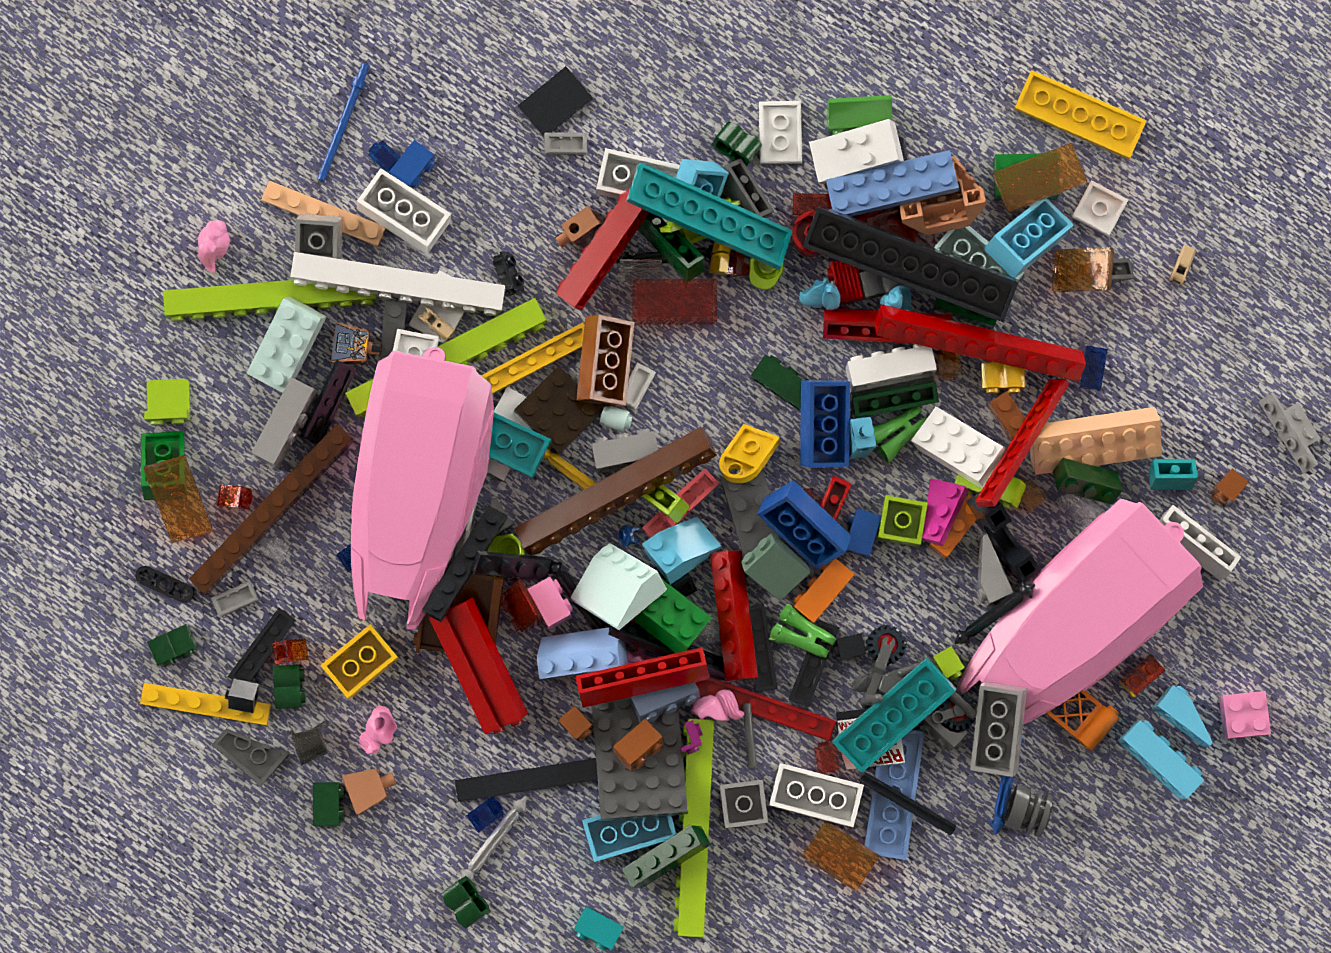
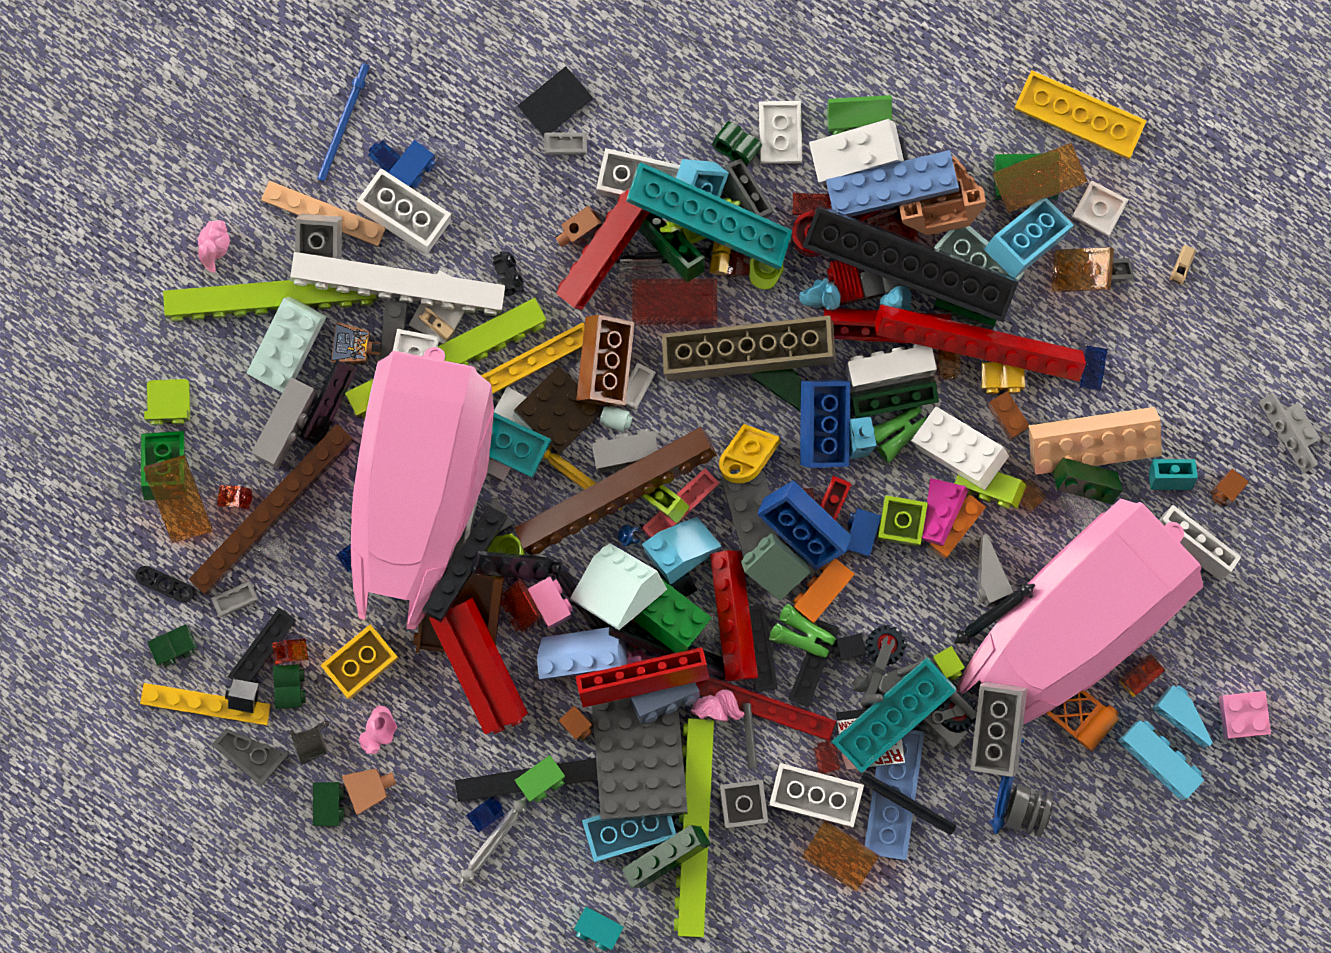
dark green brick [441,876,490,929] -> none
dark orange brick [613,719,663,771] -> none
magenta bracket [680,720,703,755] -> none
black arch [966,491,1041,583] -> none
red tile [975,379,1069,507] -> none
none -> bright green brick [515,755,566,803]
none -> dark tan brick [662,316,836,382]

